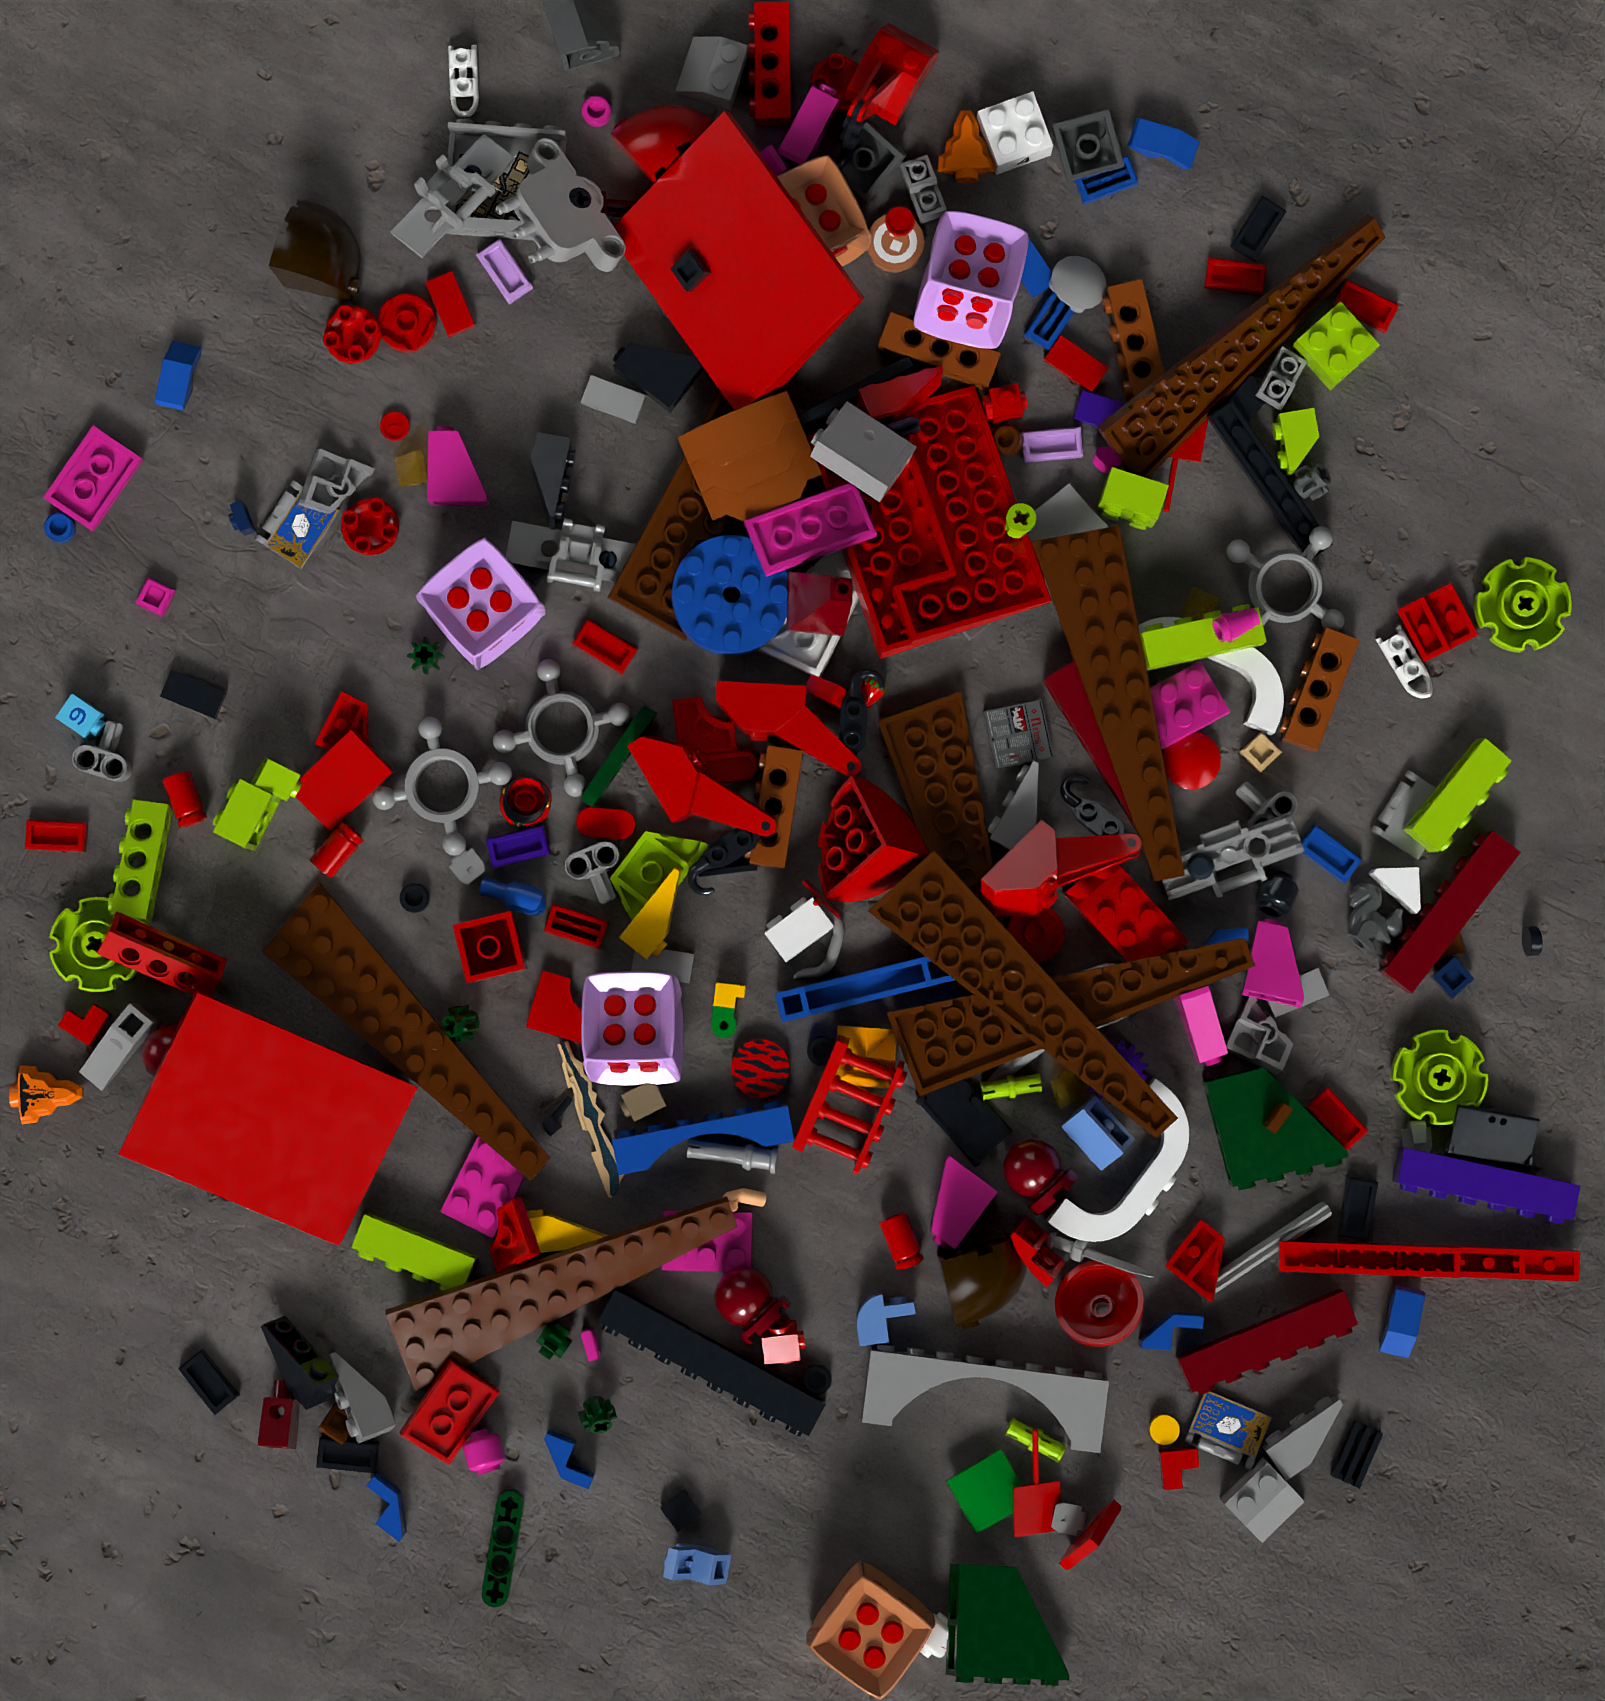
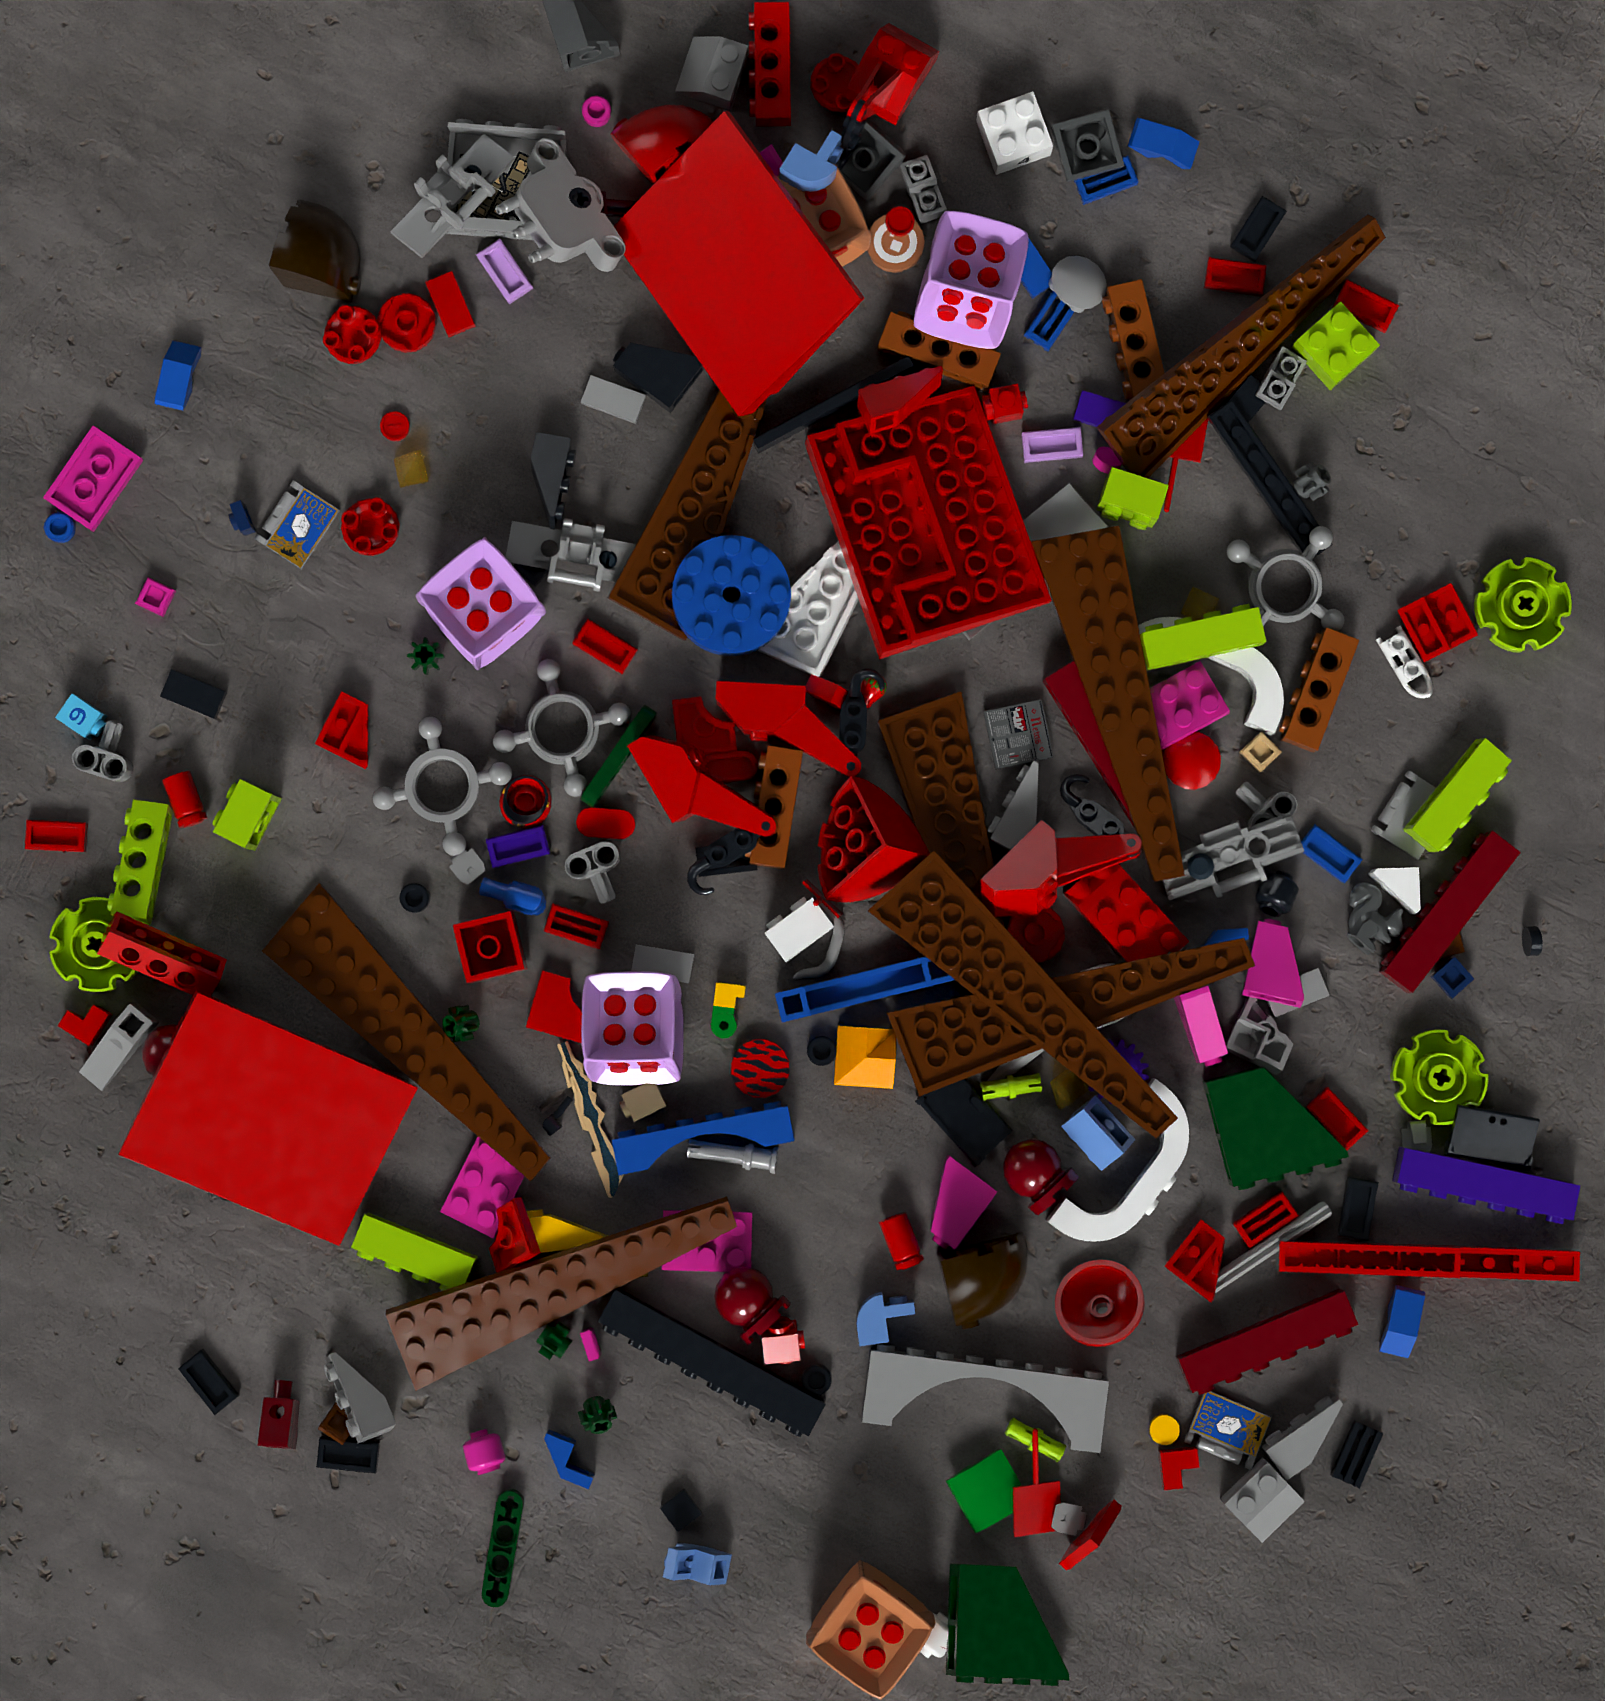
orange rock [9,1065,84,1125] -> none
lime slope [251,756,302,801] -> none
black slope [261,1316,339,1410] -> none
red tile [295,728,394,832] -> none
light grey slope [298,449,375,514] -> none
red piece [309,822,364,879] -> none
blue slope [366,1472,406,1542] -> none
red tile [399,1359,500,1465] -> none
dark pink slope [427,426,490,506] -> none
white piece [448,45,479,117] -> none
lime wing [610,831,709,920] -> none
yellow slope [619,866,682,960] -> none
black tile [670,249,711,292] -> none
dark orange slope [677,391,822,521] -> none
light nougat arm [722,1188,766,1212] -> none
dark pink tile [744,482,877,577] -> none
dark pink slope [777,83,842,165] -> none
dark red slope [786,571,853,636] -> none
red fence [792,1034,907,1175] -> none
light grey piece [810,401,921,502] -> none
orange rock [937,110,996,184] -> none
reddish brown tile [993,425,1024,456] -> none
lime bush [1005,503,1036,538] -> none
red slope [1011,1216,1066,1287] -> none
red tile [1043,335,1109,393] -> none
light grey sword [1045,1232,1154,1277] -> none
blue slope [1138,1312,1204,1350] -> none
dark pink cone [1212,608,1260,643] -> none
reddish brown tile [1262,1102,1293,1134] -> none
lime slope [1272,408,1320,476] -> none
none -> medium blue brick [779,130,843,192]
none -> red tile [1232,1191,1299,1249]

